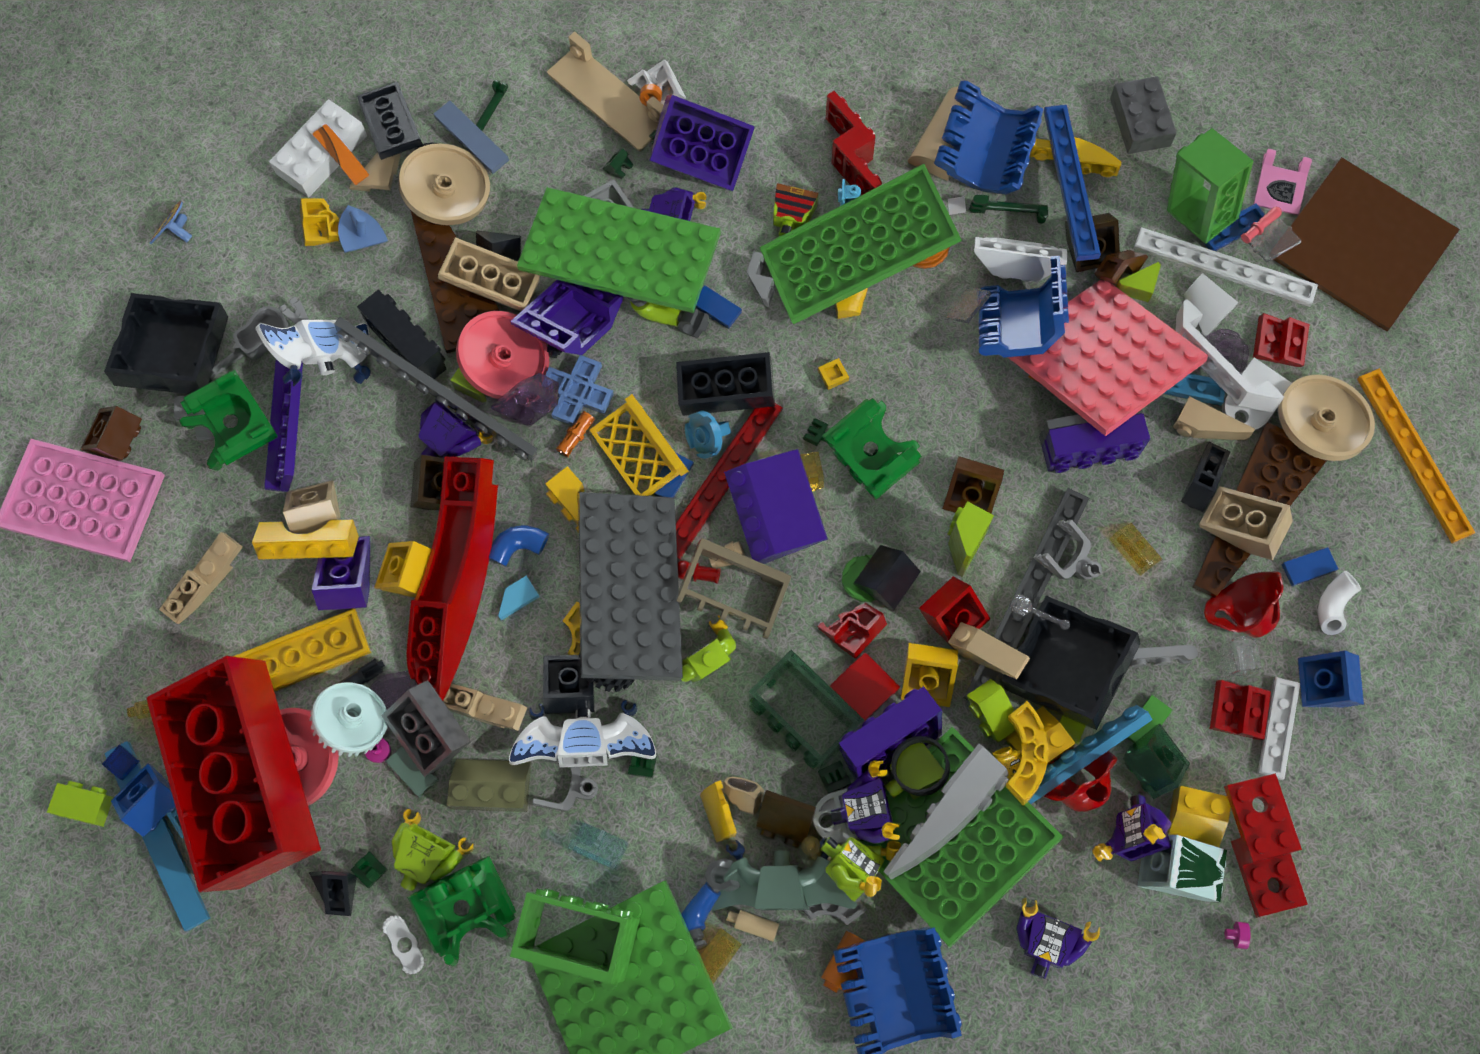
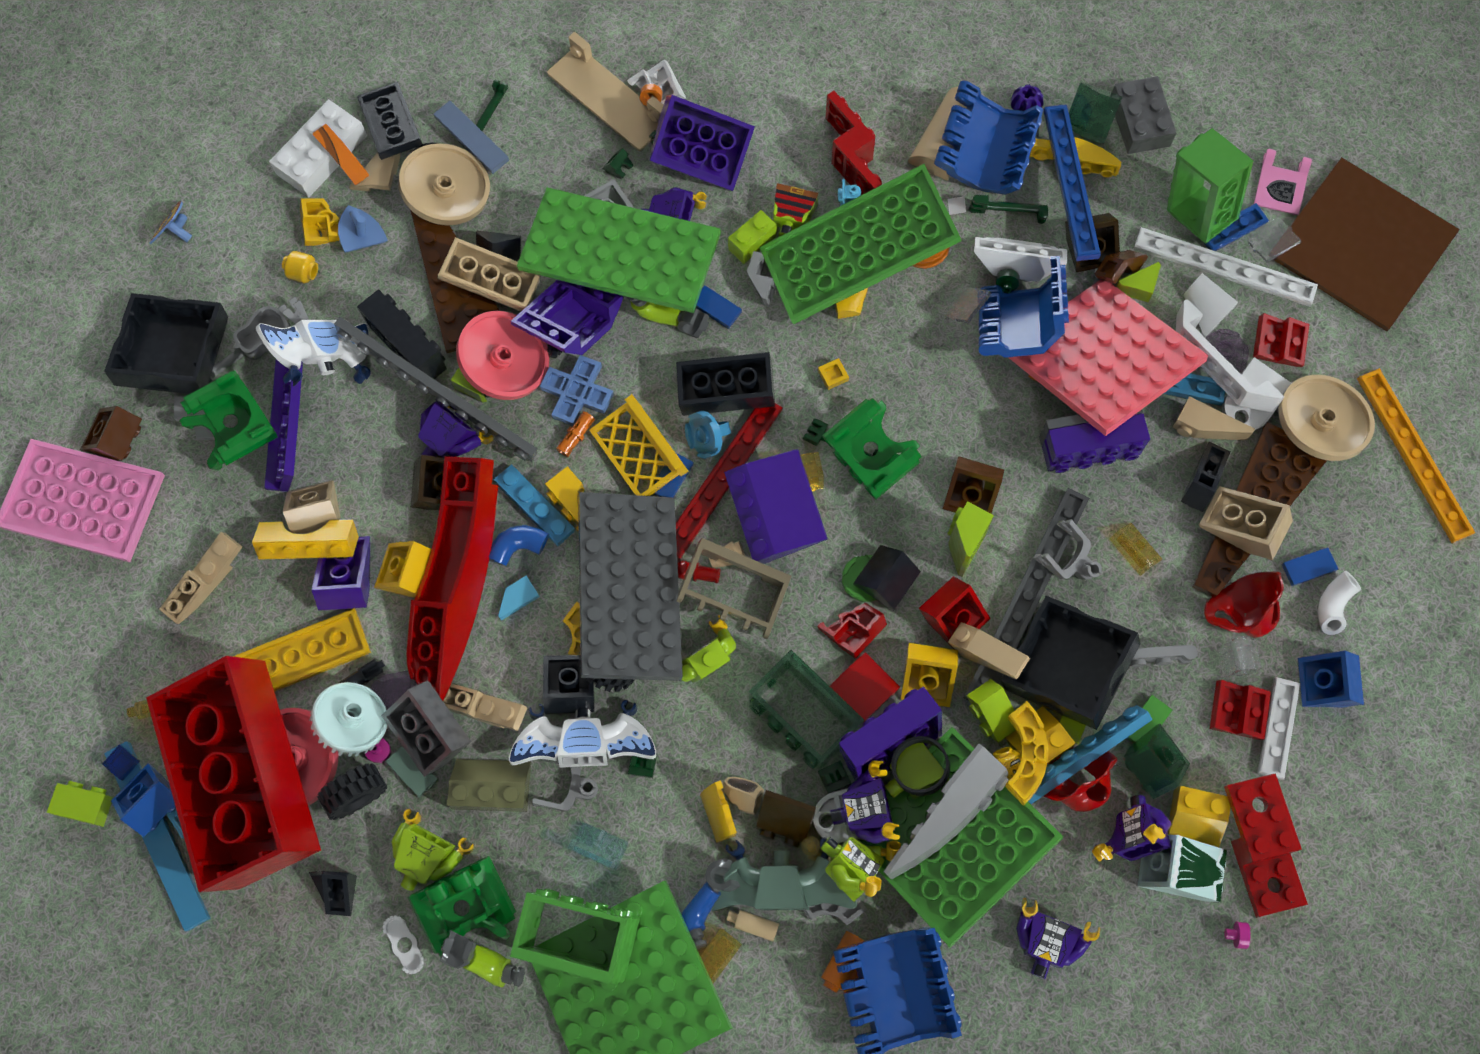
dark green tile [351,851,388,888] -> none
clear purple slope [491,373,559,427] -> none
clear hinge [1011,594,1070,630] -> none
coral piece [1241,206,1282,244] -> none
none -> yellow head [282,251,318,283]
none -> black tyre [317,763,387,820]
none -> piece [440,930,525,987]
none -> dark azure plate [494,464,575,547]
none -> lime brick [728,210,777,264]
none -> dark green tile [996,269,1020,294]
none -> dark purple piece [1011,84,1044,111]
none -> clear green slope [1069,82,1123,144]

